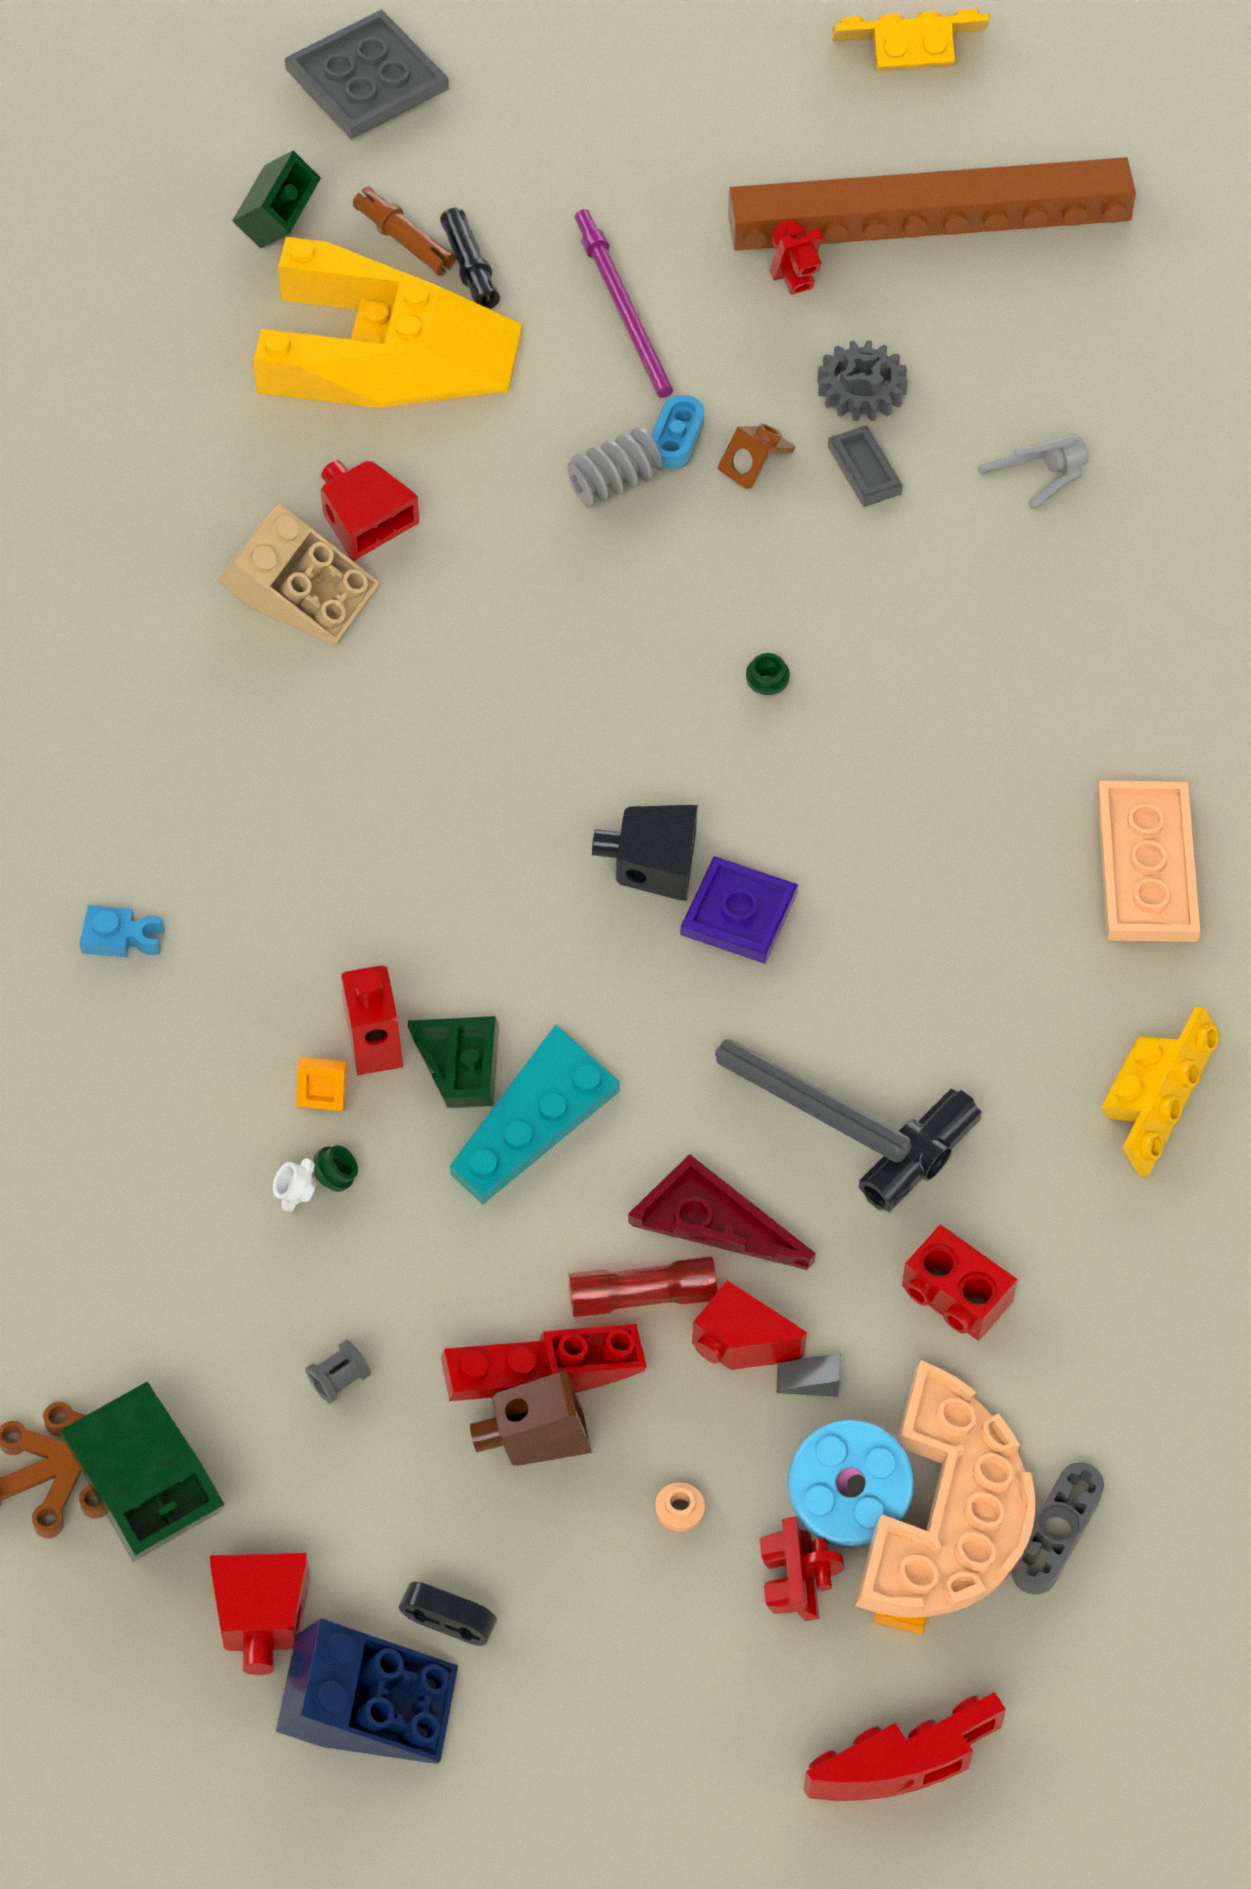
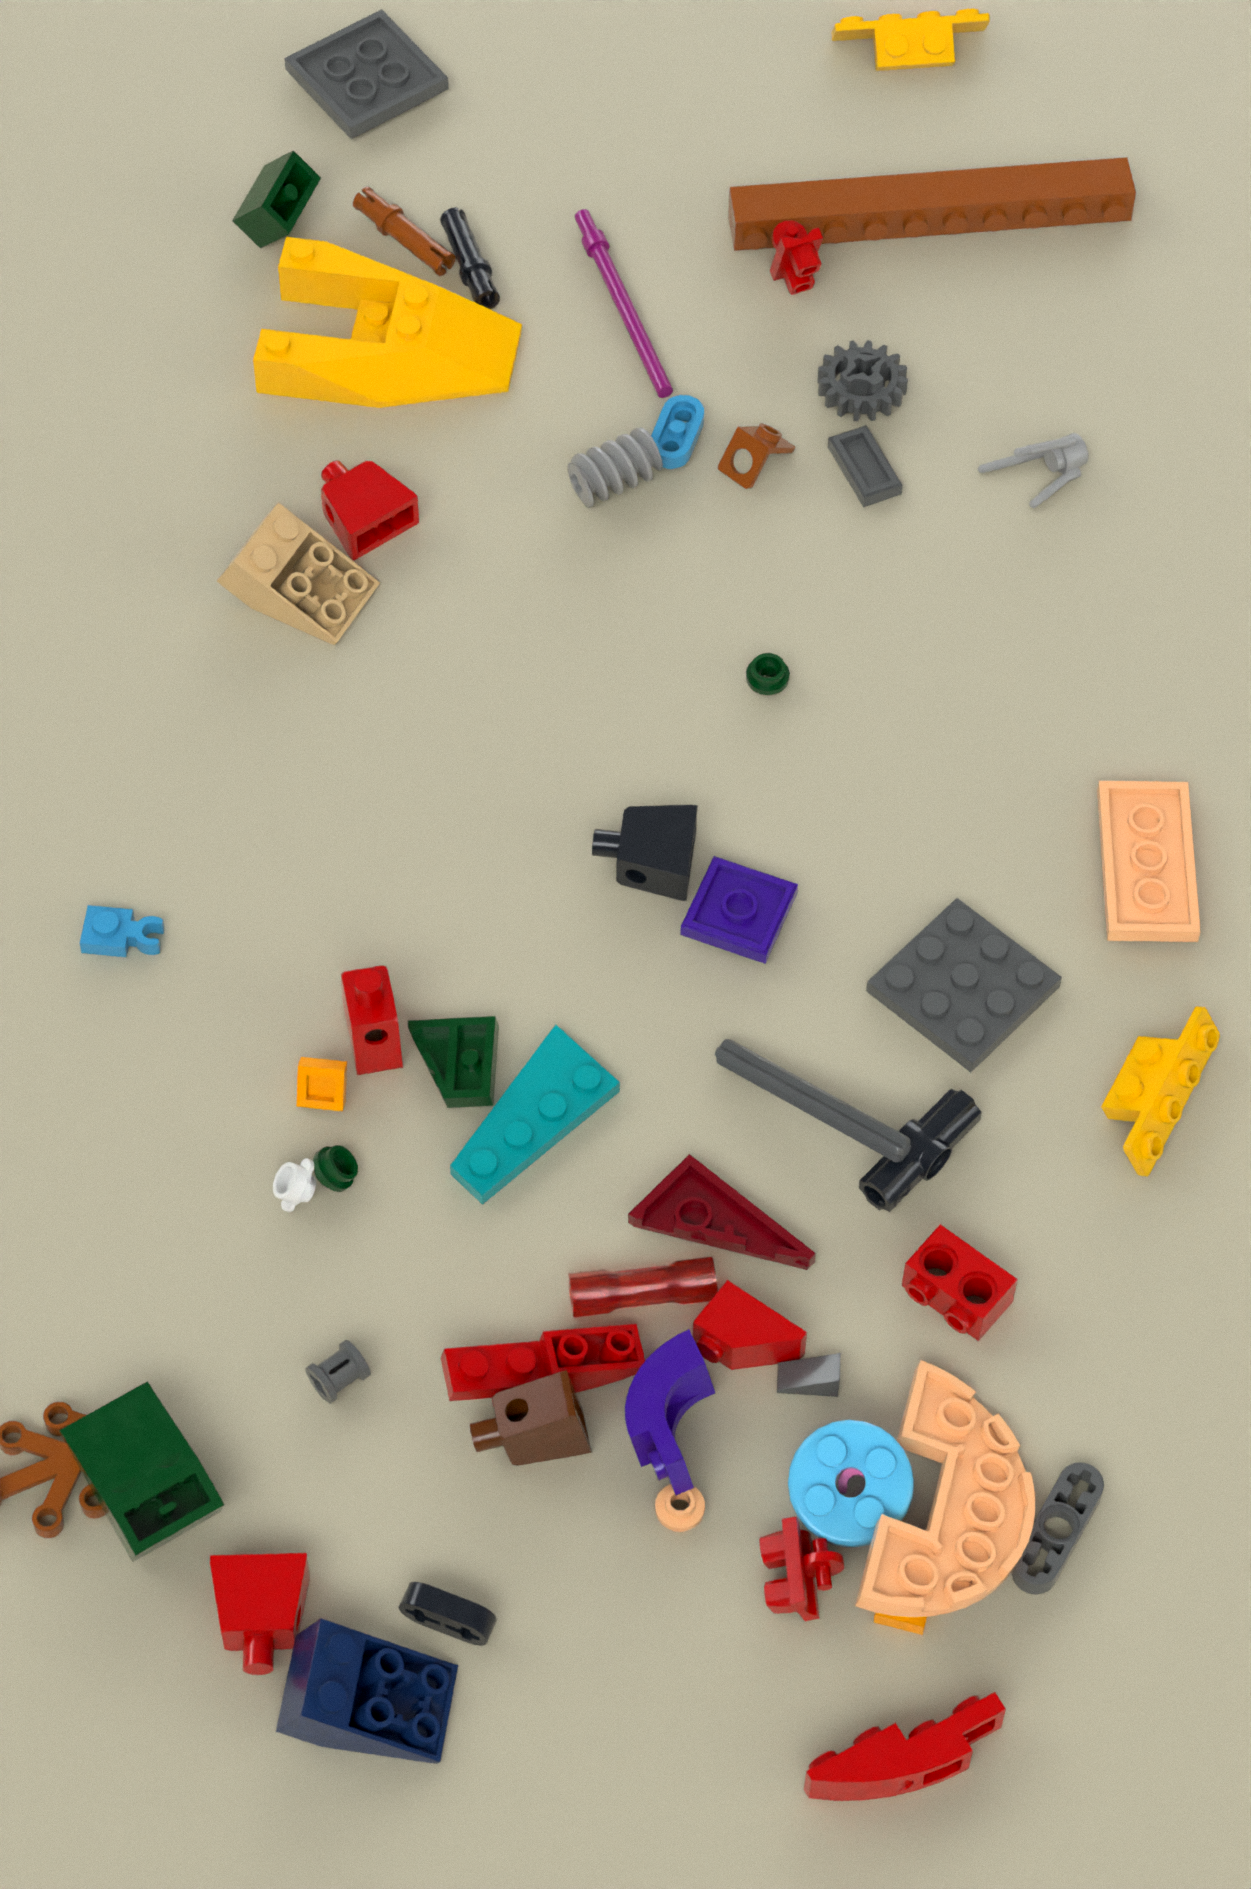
none -> dark purple arch [625,1329,715,1495]
none -> dark grey plate [866,898,1062,1073]

